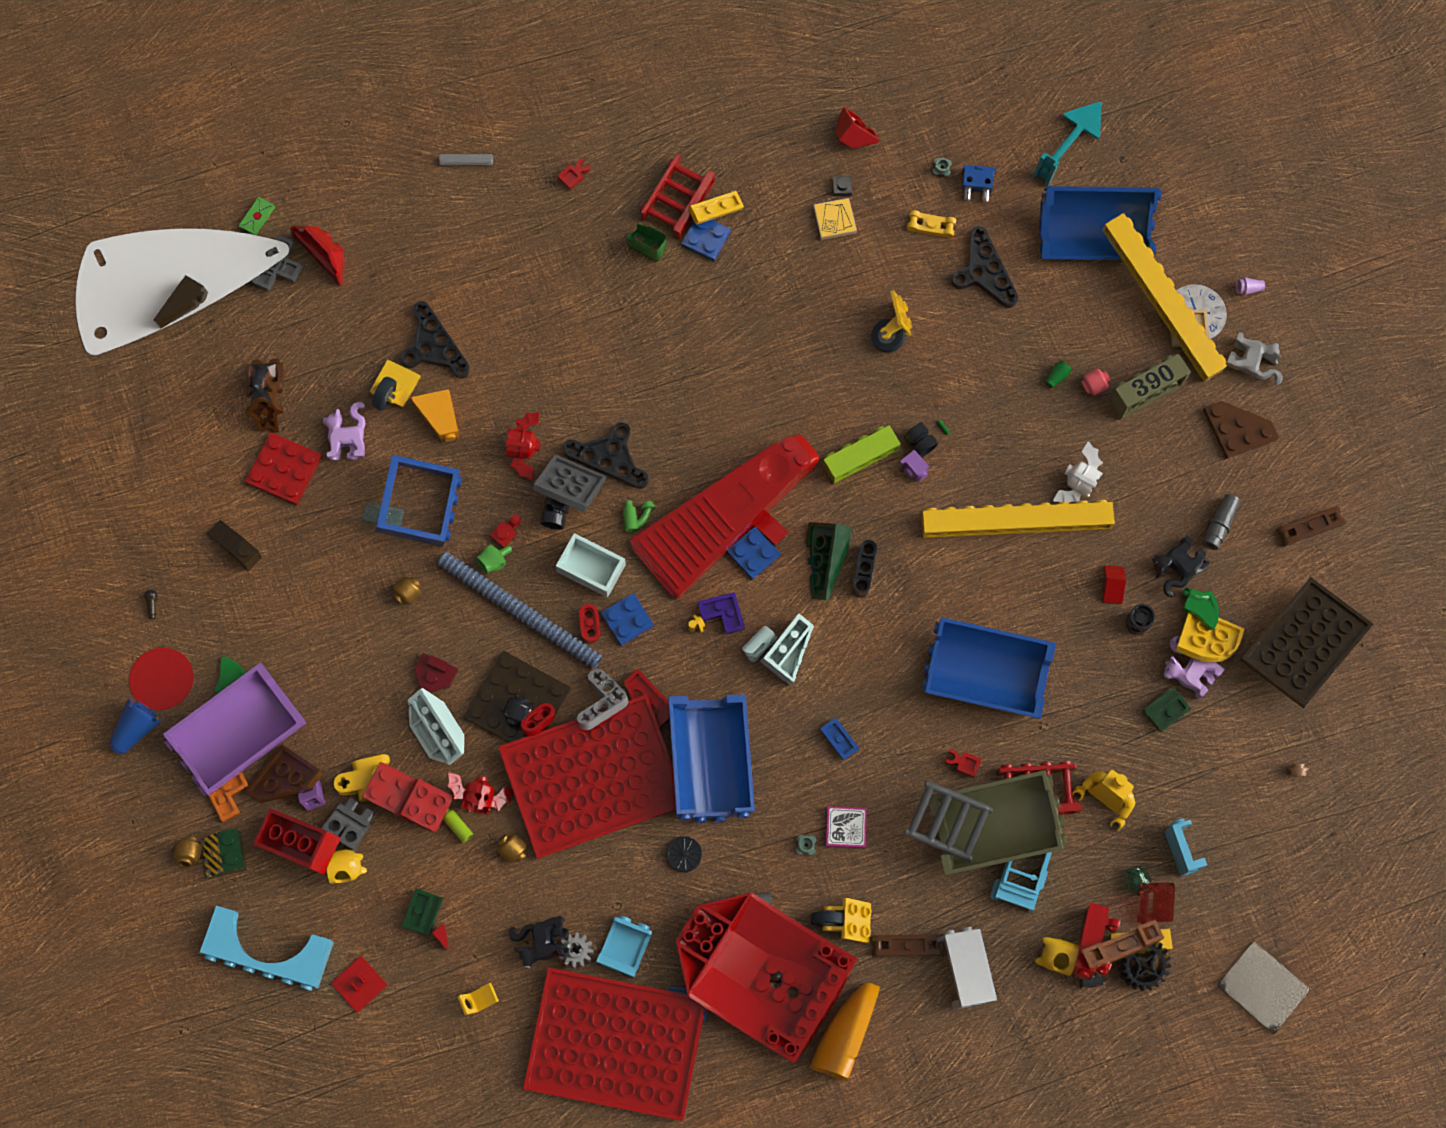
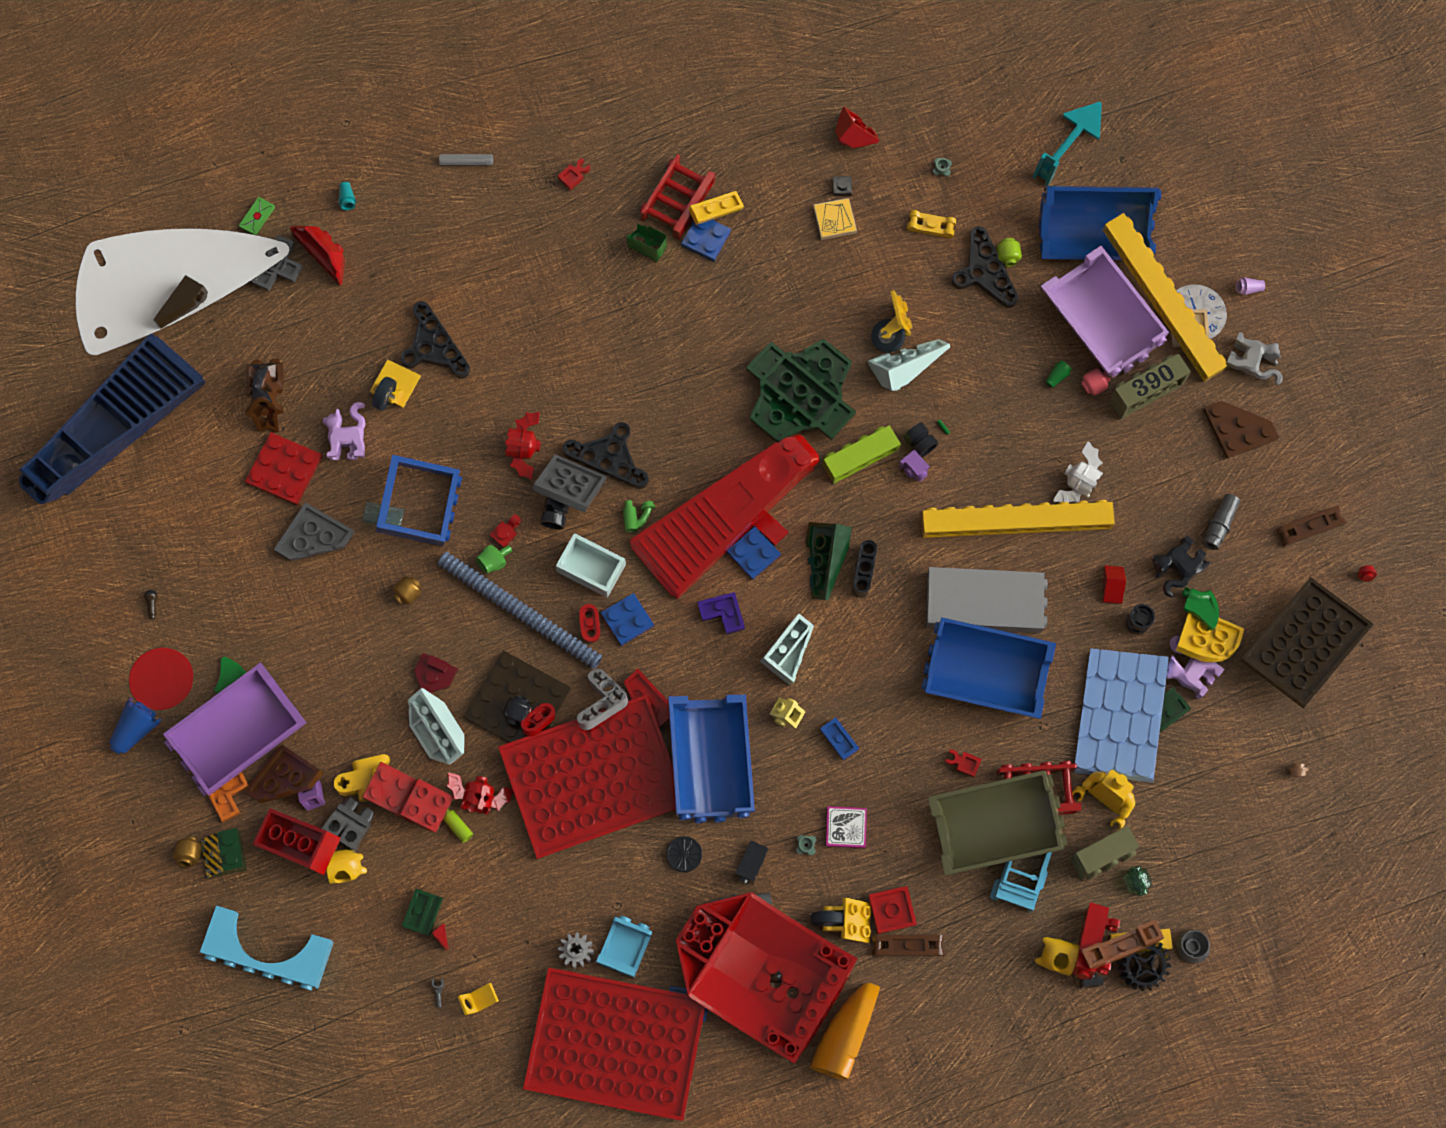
dark brown slope [207,520,262,571] -> none
red piece [331,956,388,1013] -> none
light orange slope [412,389,460,442] -> none
pearl gold head [497,833,526,863] -> none
black animal [509,916,569,968] -> none
yellow plate [688,614,705,632] -> none
light aqua arm [742,626,777,662] -> none
dark grey bar [904,780,994,862] -> none
panel [936,927,997,1010] -> none
blue piece [962,164,996,203] -> none
clear red plate [1137,882,1175,924] -> none
medium azure panel [1164,818,1207,877] -> none
clear smoke piece [1217,941,1310,1035] -> none
none -> dark blue brick [19,333,206,504]
none -> dark grey plate [274,502,355,561]
none -> teal cone [338,182,356,211]
none -> dark grey hand [431,978,445,1007]
none -> black bracket [735,841,768,885]
none -> dark green plate [746,339,856,443]
none -> light yellow brick [770,698,805,728]
none -> light aqua wedge [868,339,950,391]
none -> red plate [868,886,917,934]
none -> light grey brick [926,567,1048,633]
none -> lime head [997,238,1022,267]
none -> lavender cylinder [1041,246,1169,377]
none -> olive brick [1070,826,1140,880]
none -> light blue piece [1074,648,1169,783]
none -> dark grey hat [1176,929,1210,963]
none -> red plate [1357,565,1377,582]

